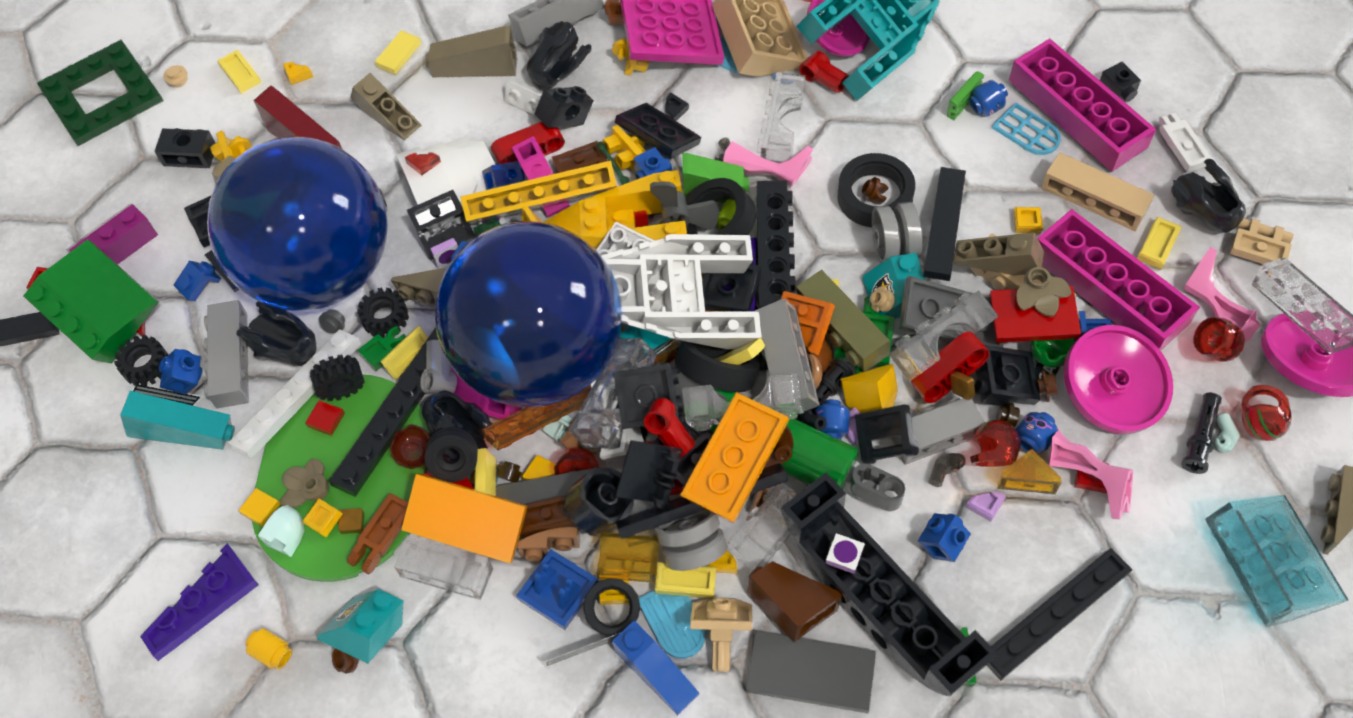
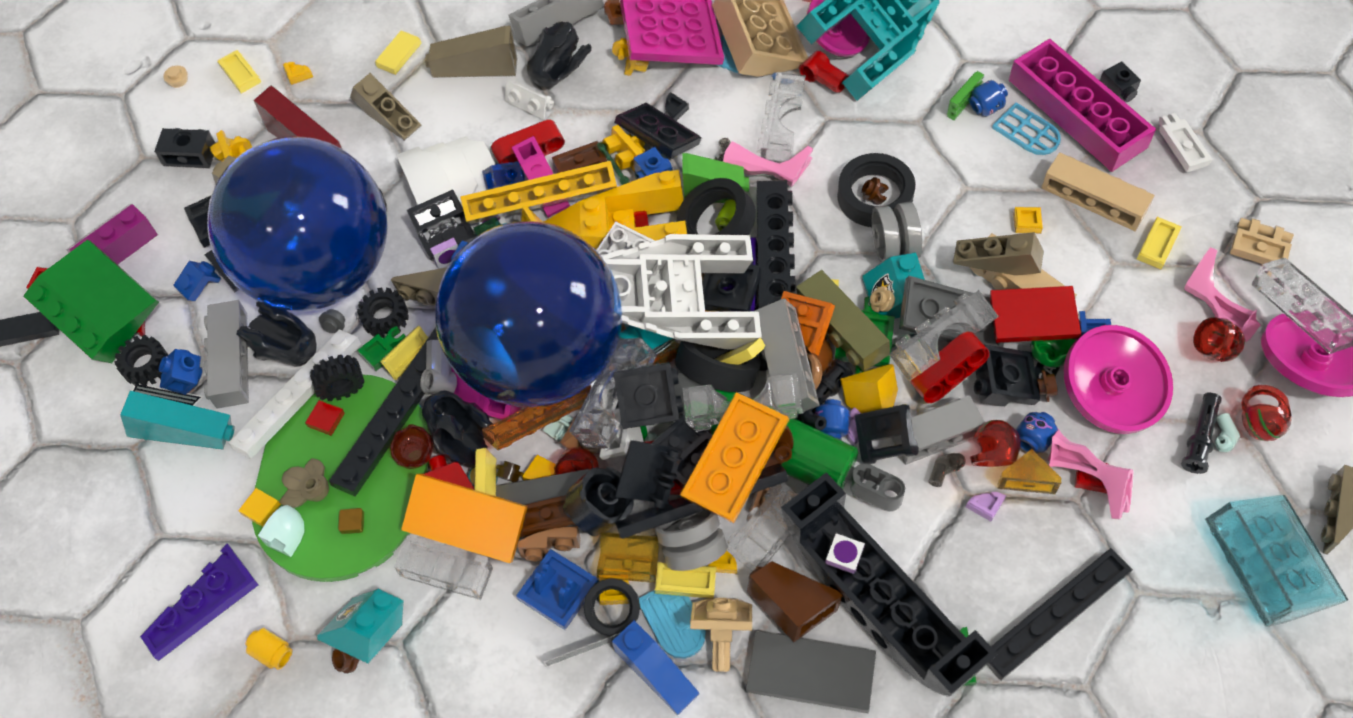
dark green plate [37,40,164,146] -> none
yellow tile [302,498,343,537] -> none
dark orange hinge [347,493,409,575] -> none
clear red tile [405,152,441,176] -> none
black tyre [424,427,478,482] -> none
black brick [534,86,594,128] -> none
red piece [644,398,695,457] -> none
dark grey piece [650,182,719,229] -> none
blue brick [918,513,971,562] -> none
black tile [923,167,966,281] -> none
pearl gold piece [950,372,975,400] -> none
dark brown plate [996,402,1020,430] -> none
dark tan plate [1016,267,1072,317] -> none
dark pink brick [1038,209,1200,351] -> none
black hair [1171,159,1246,233] -> none

